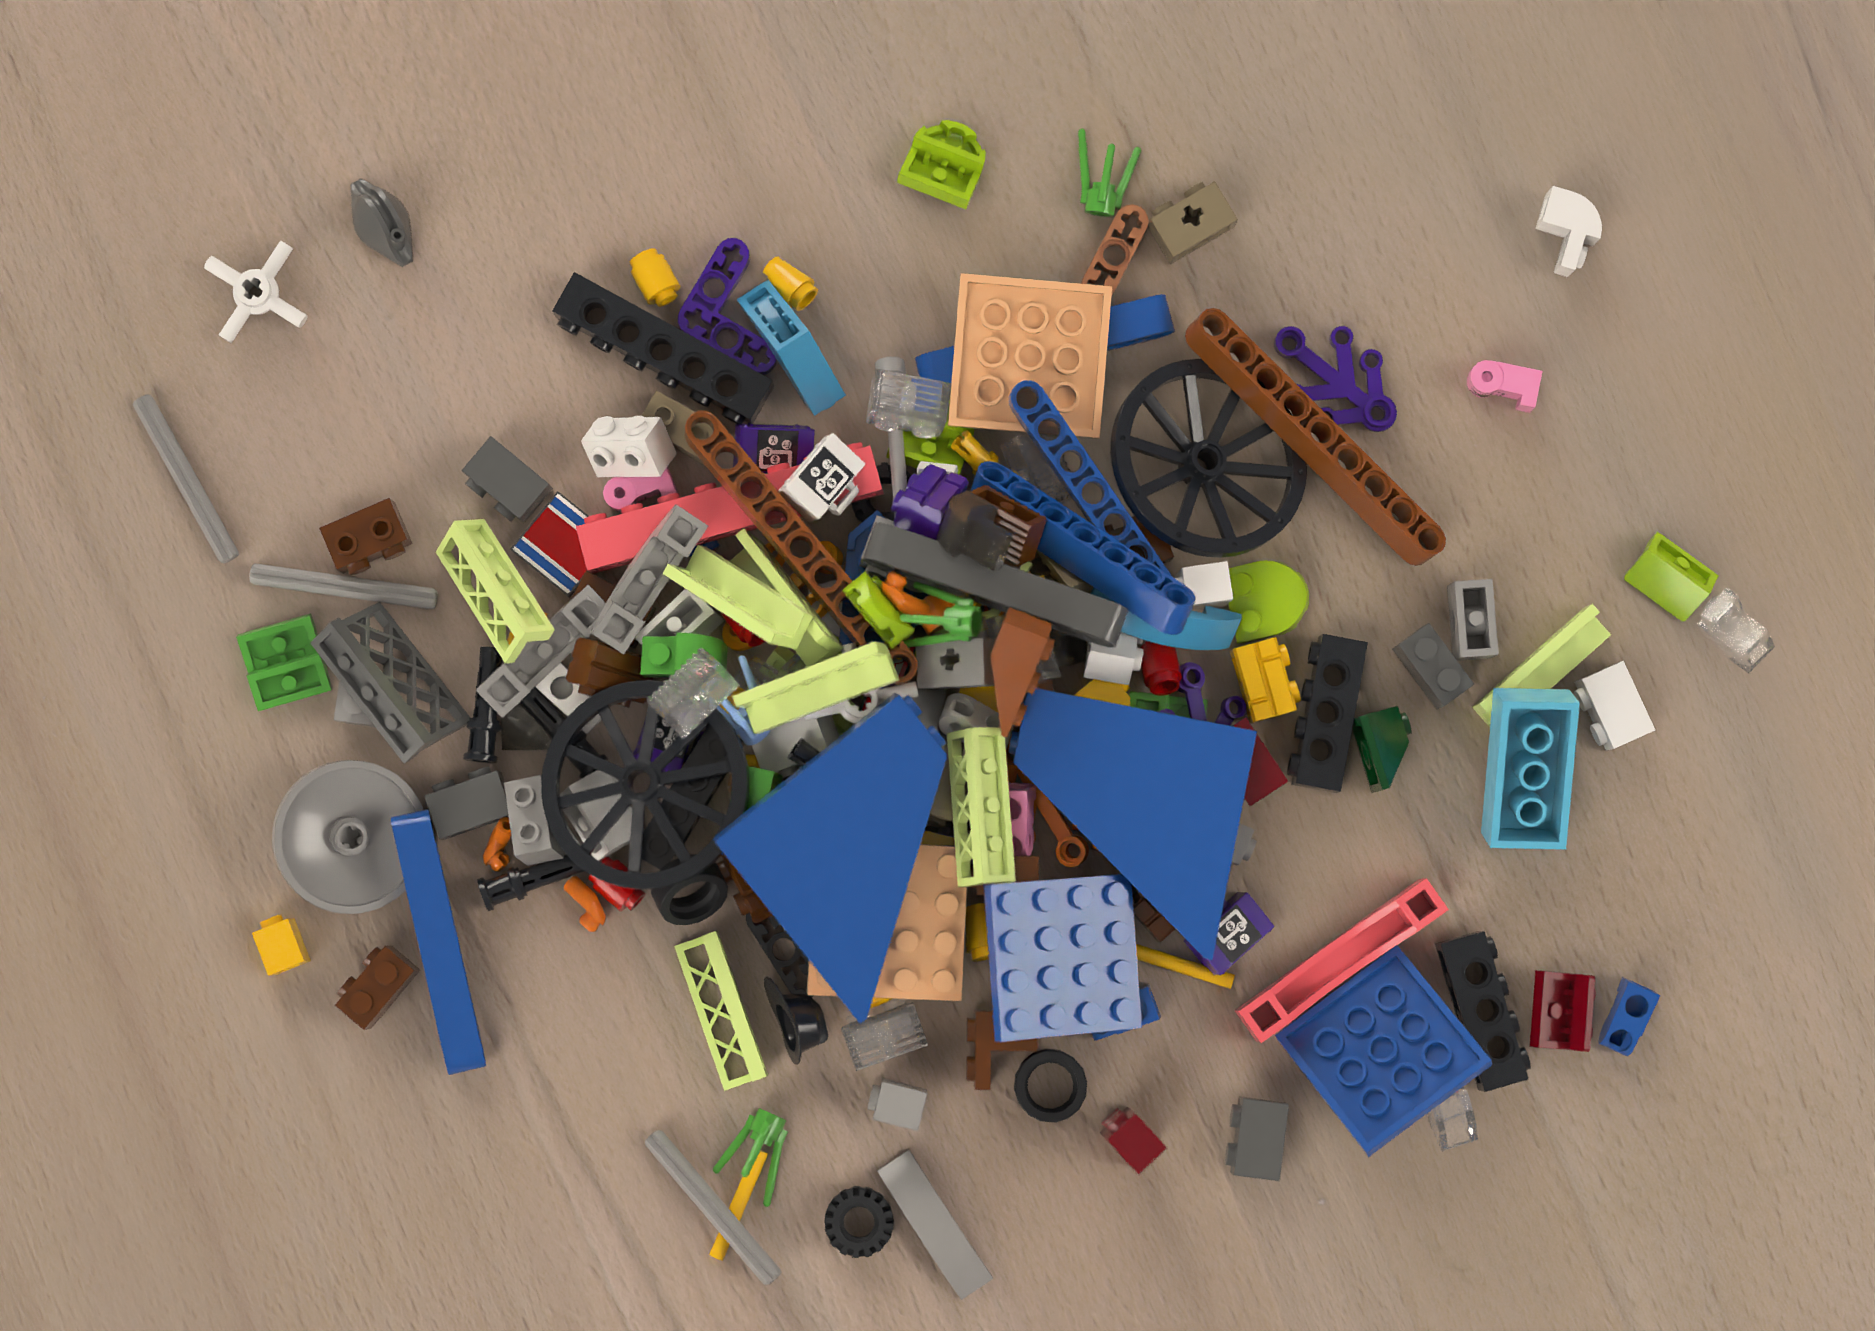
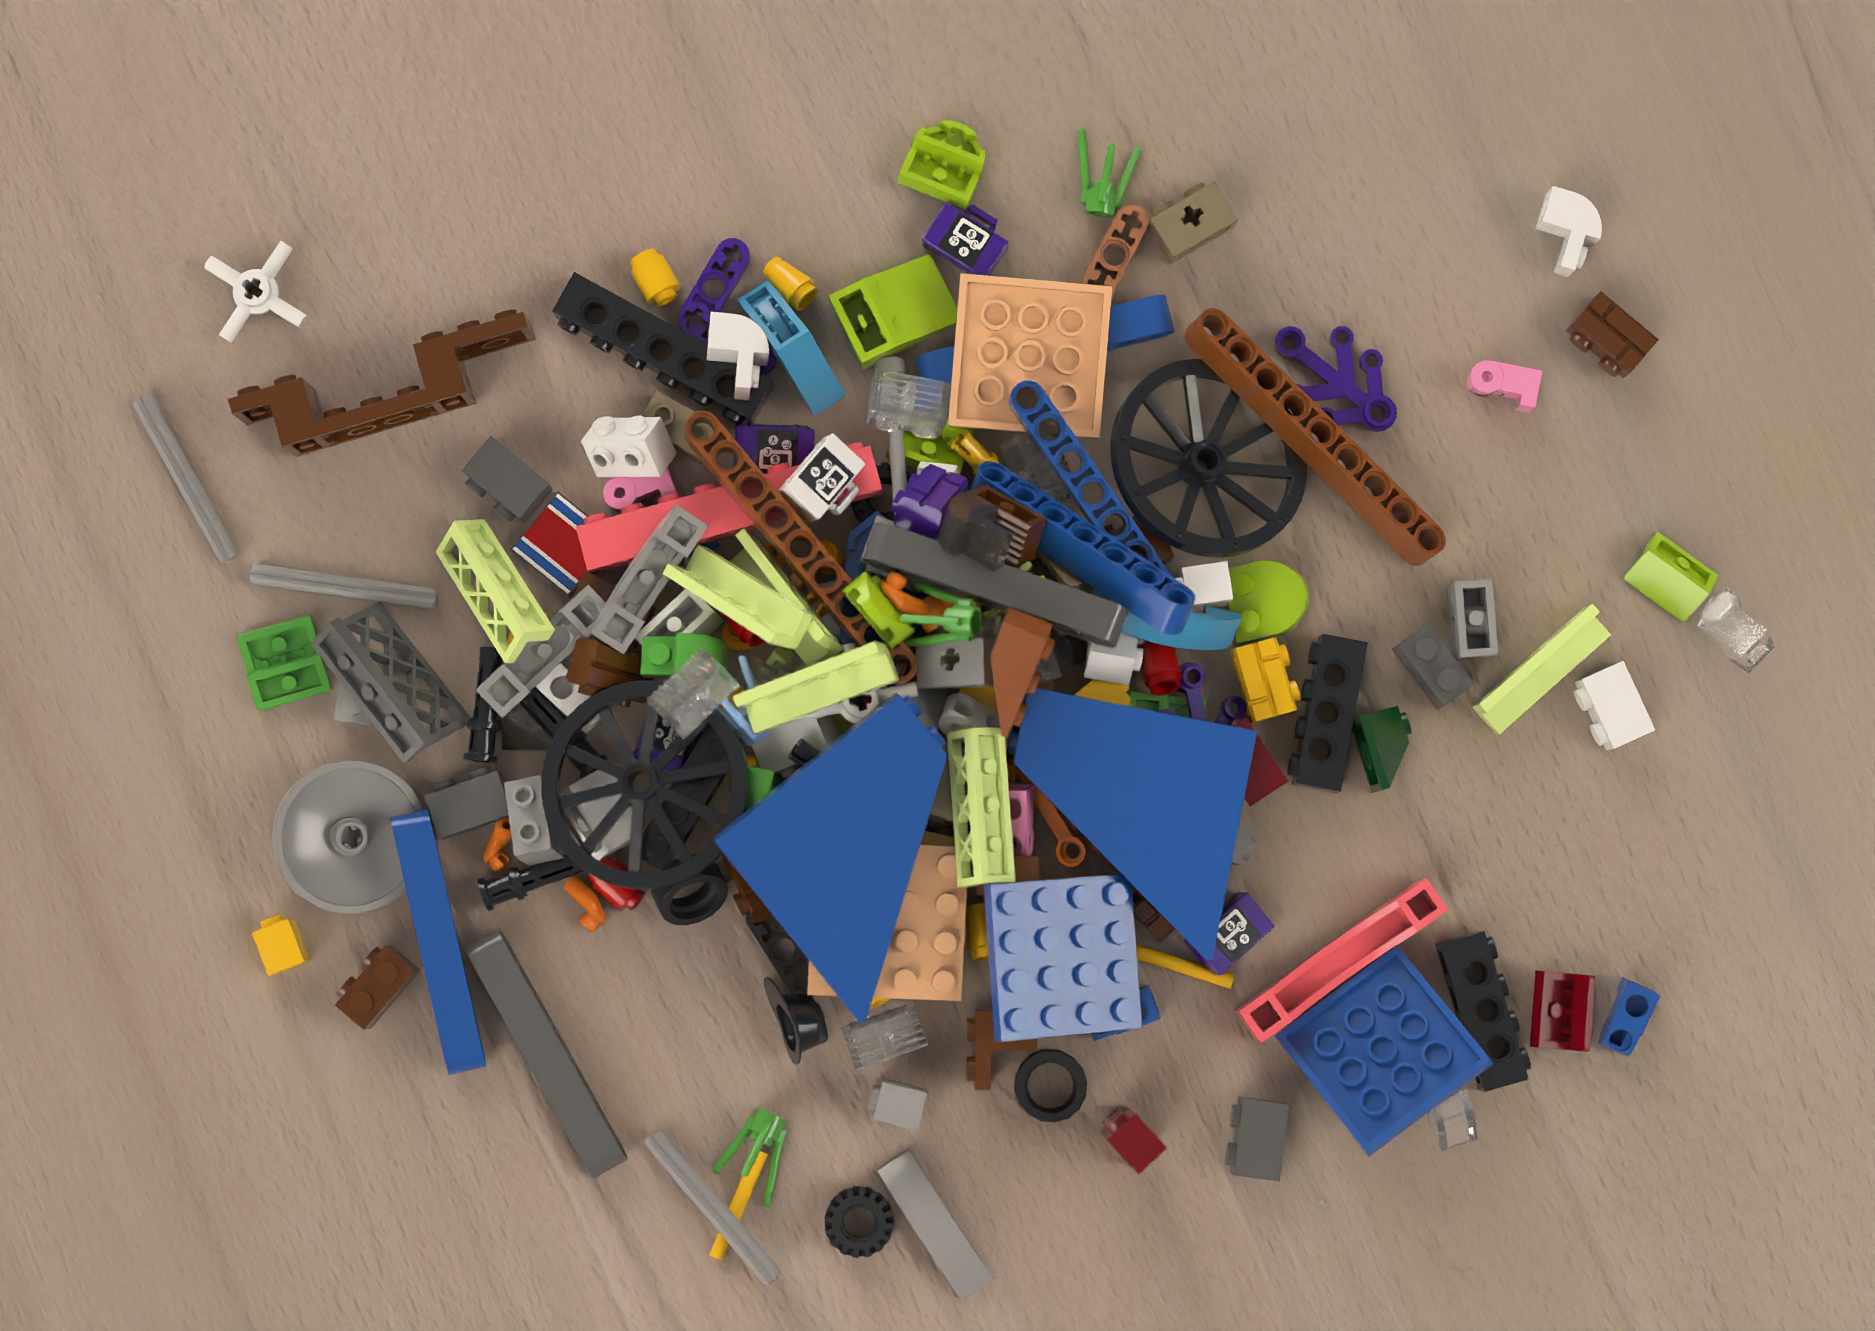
reddish brown brick [319,498,413,576] -> none
dark grey hat [350,179,413,267] -> none
yellowish green fence [674,931,768,1091] -> none
medium azure brick [1481,688,1580,849] -> none
none -> reddish brown bracket [228,309,536,457]
none -> dark grey beam [465,929,628,1178]
none -> white brick [707,312,769,400]
none -> lime slope [828,254,957,370]
none -> piece [922,203,1009,276]
none -> reddish brown brick [1566,291,1659,378]

